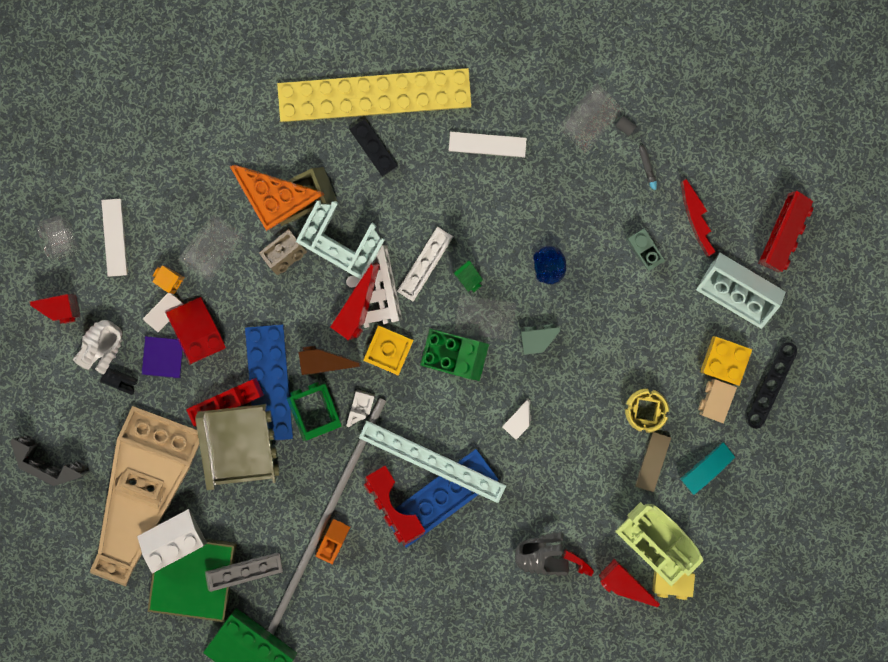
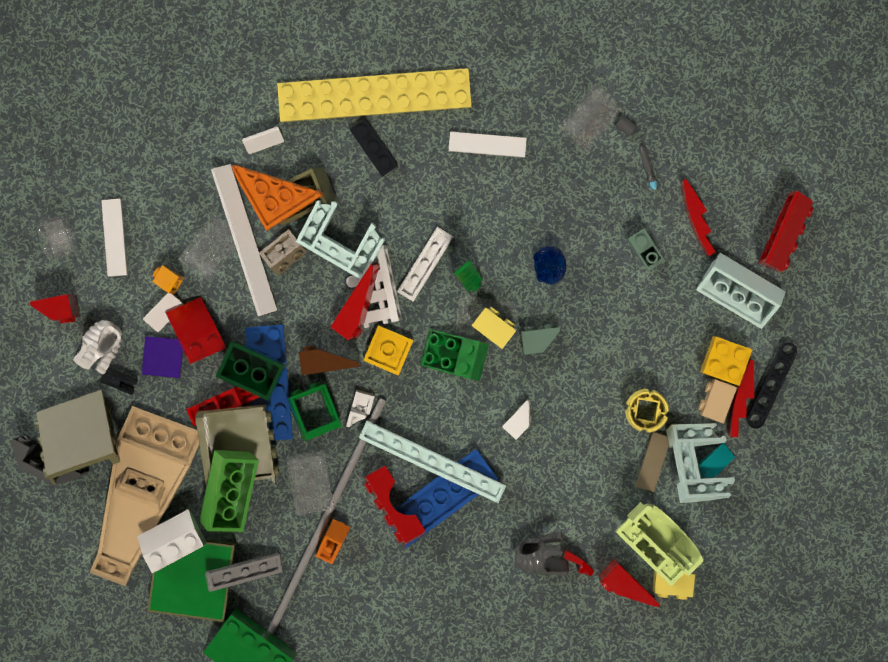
none -> olive panel [35,390,120,485]
none -> bright green brick [199,450,259,532]
none -> white tile [211,164,277,316]
none -> dark green slope [215,340,287,401]
none -> white slope [242,127,284,154]
none -> clear slope [286,451,335,515]
none -> light yellow brick [471,307,516,349]
none -> light aqua wedge [666,423,735,503]
none -> red slope [728,360,754,437]

